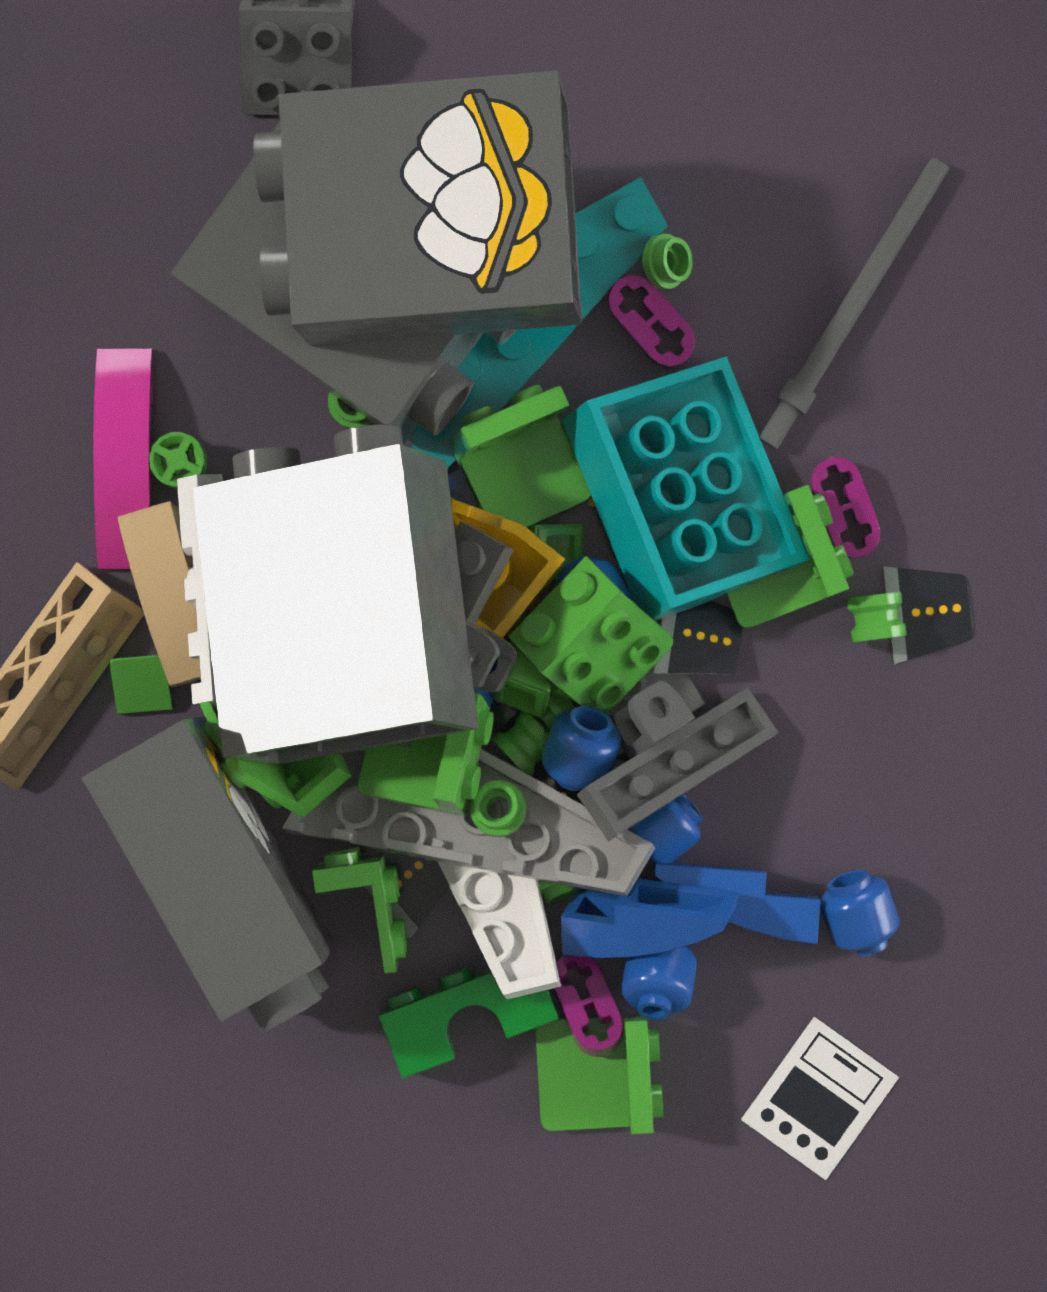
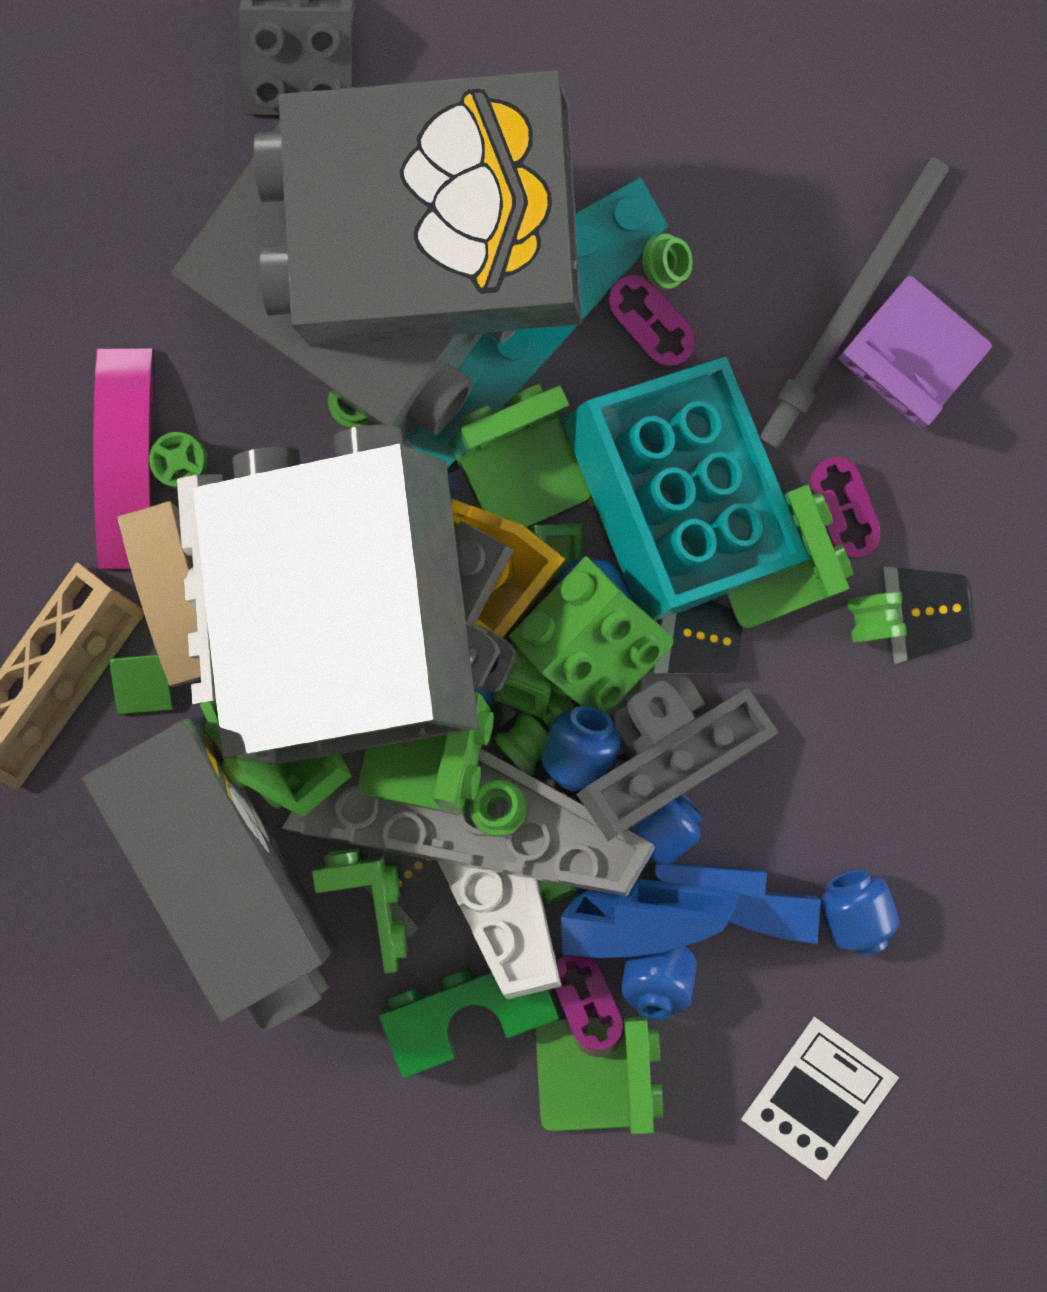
none -> medium lavender bracket [838,276,992,430]

